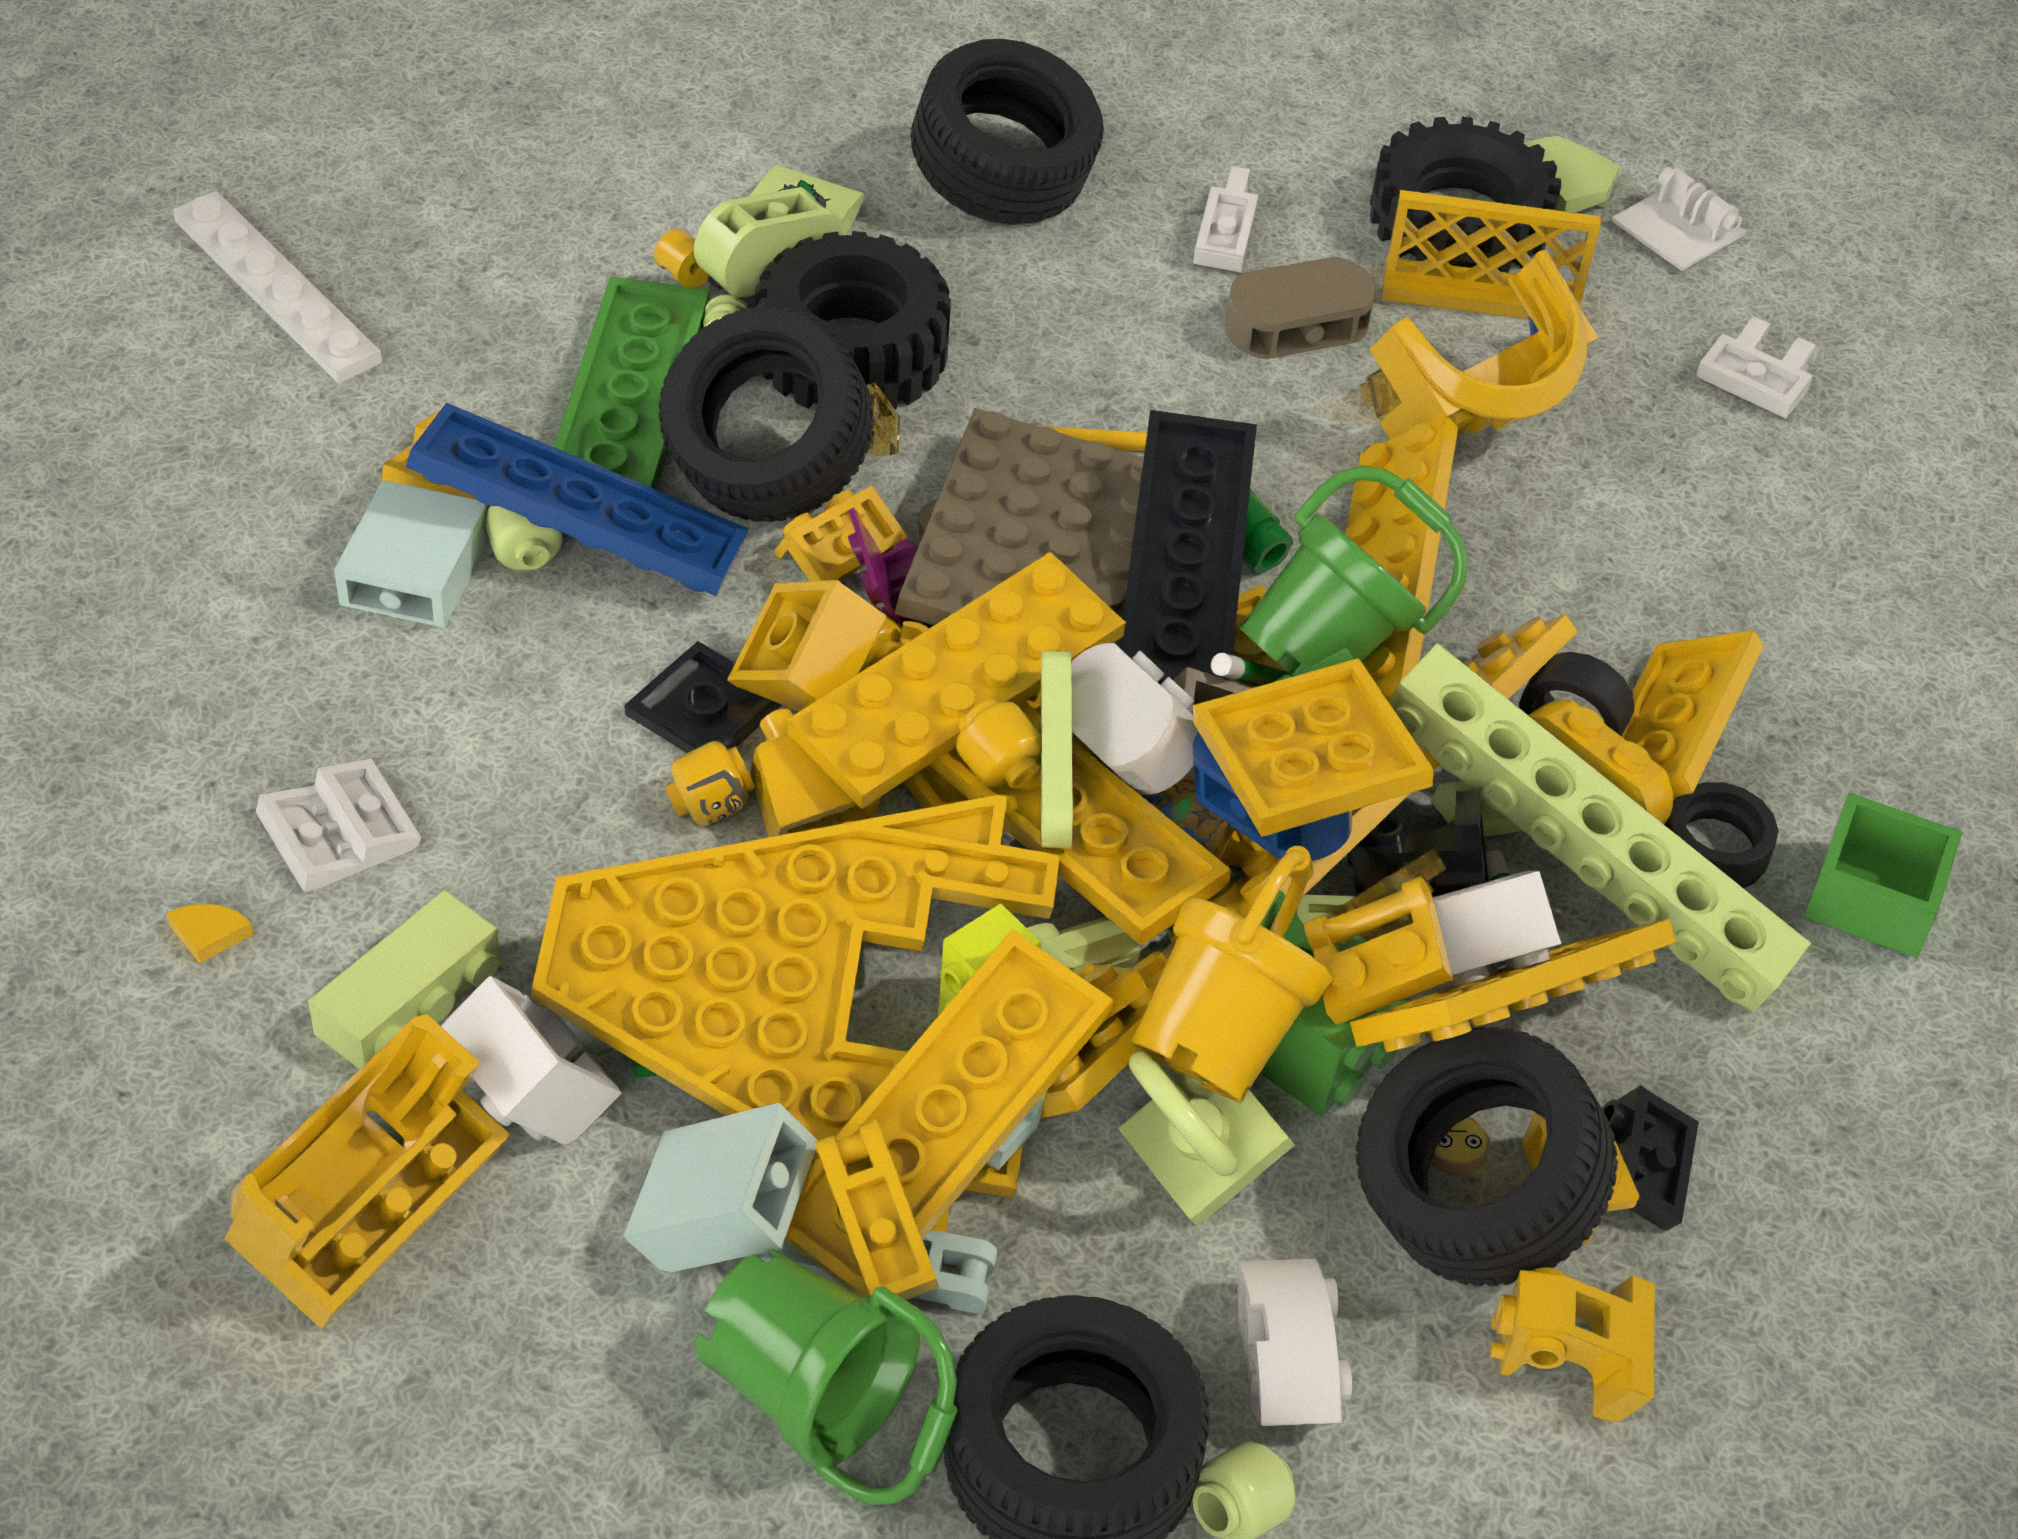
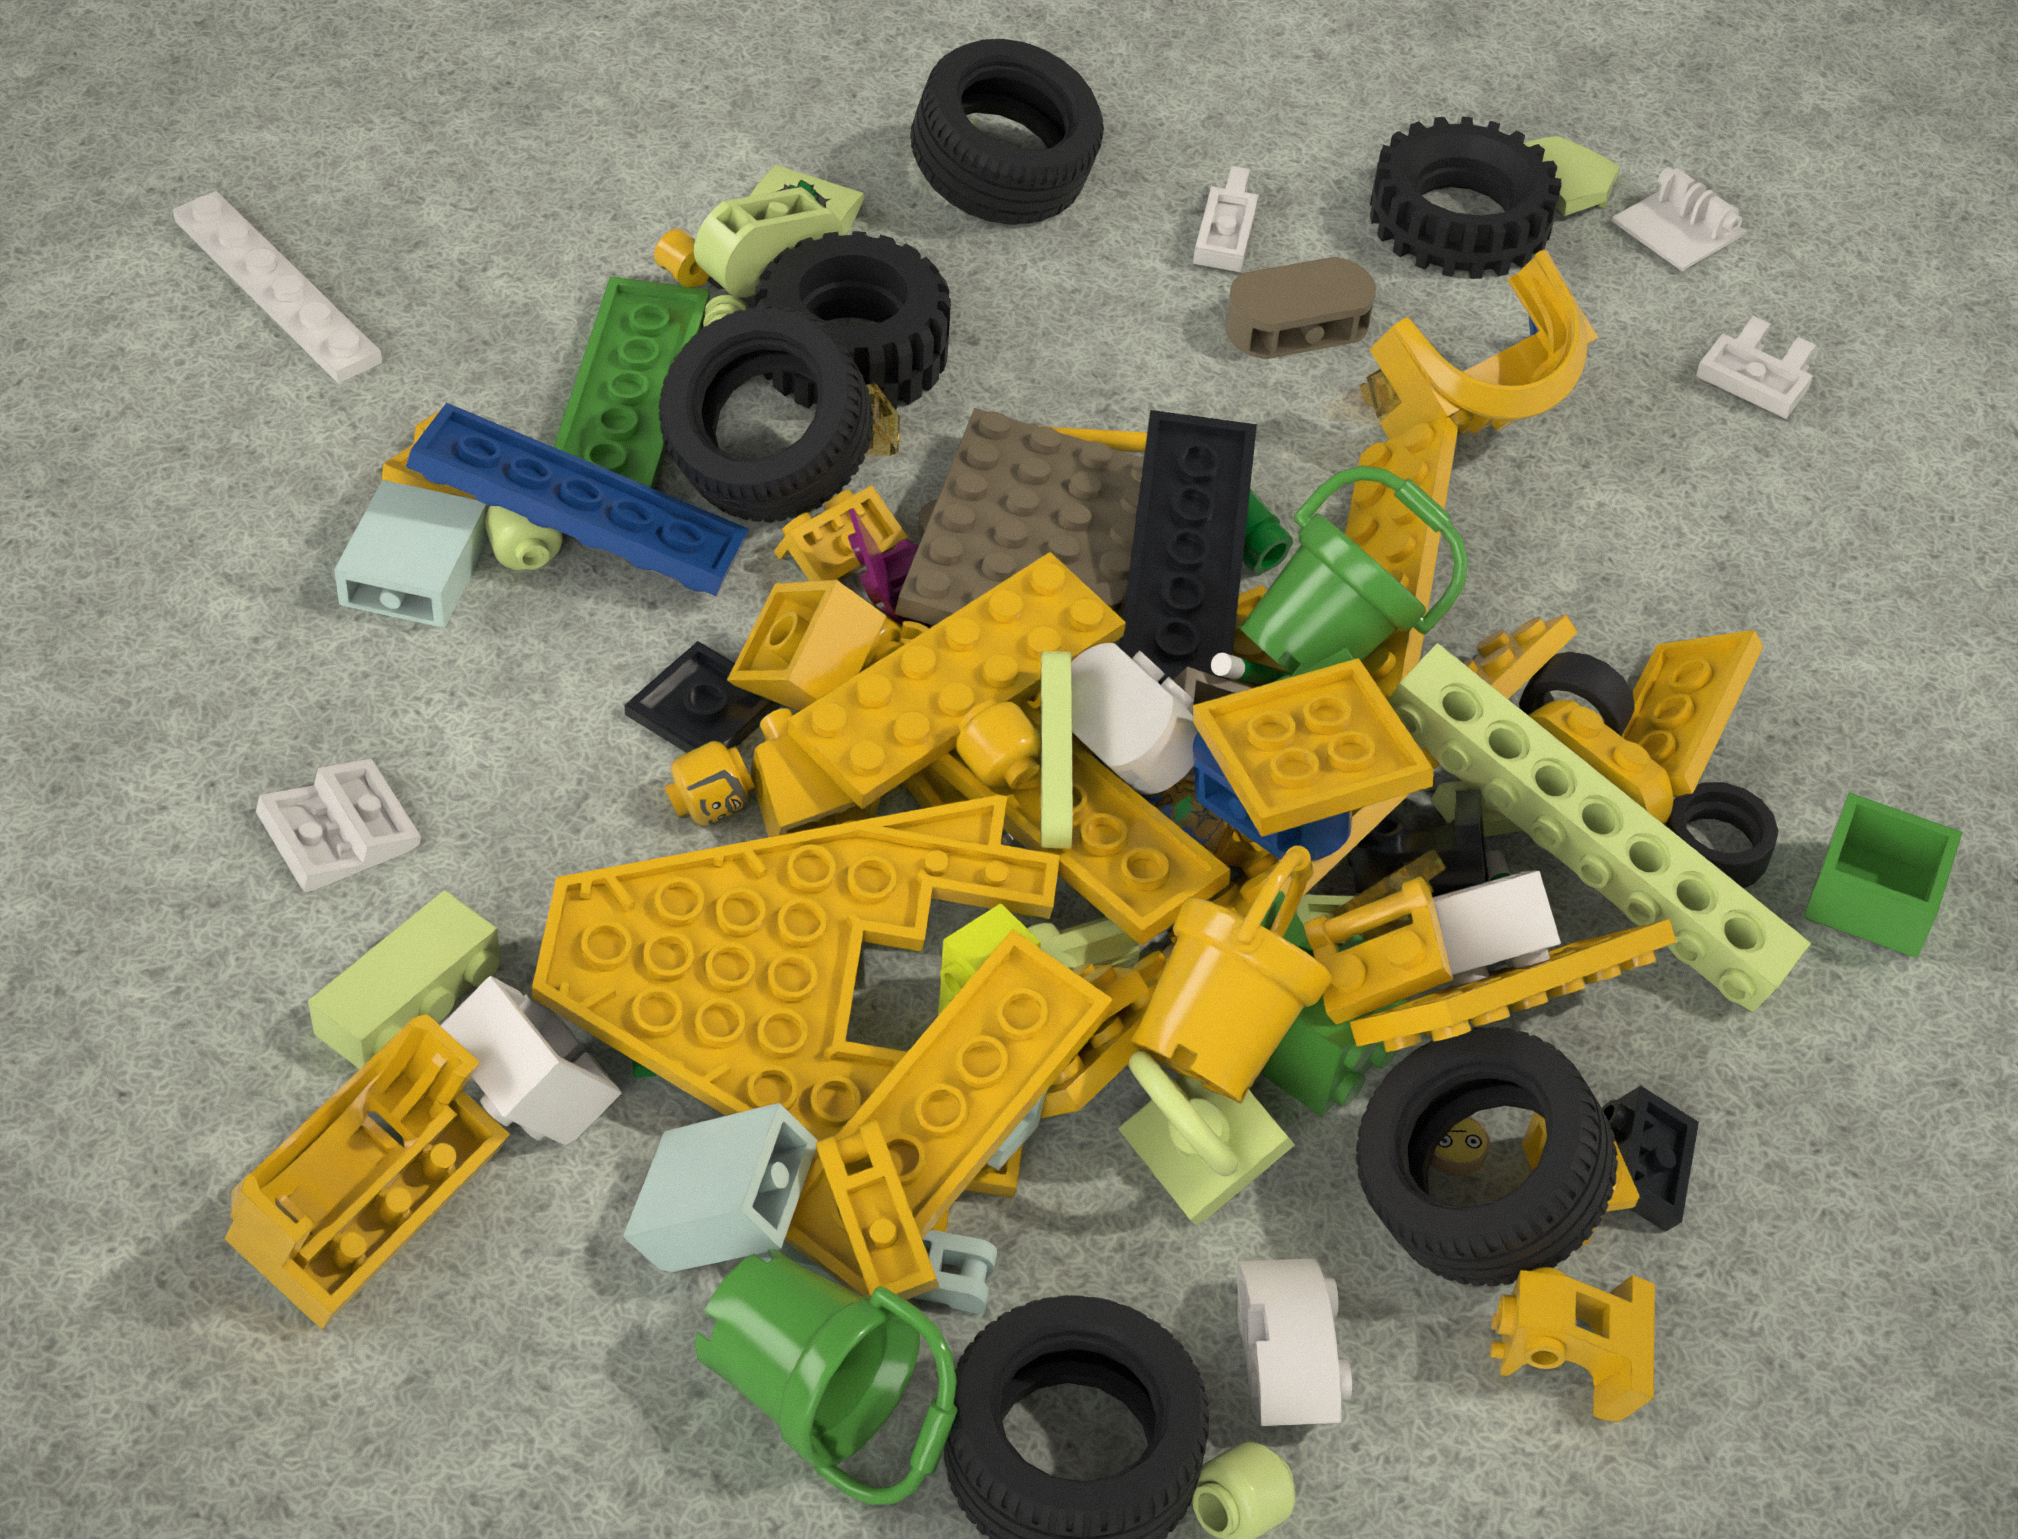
yellow tile [166,904,254,963] -> none
yellow fence [1381,190,1601,319] -> none

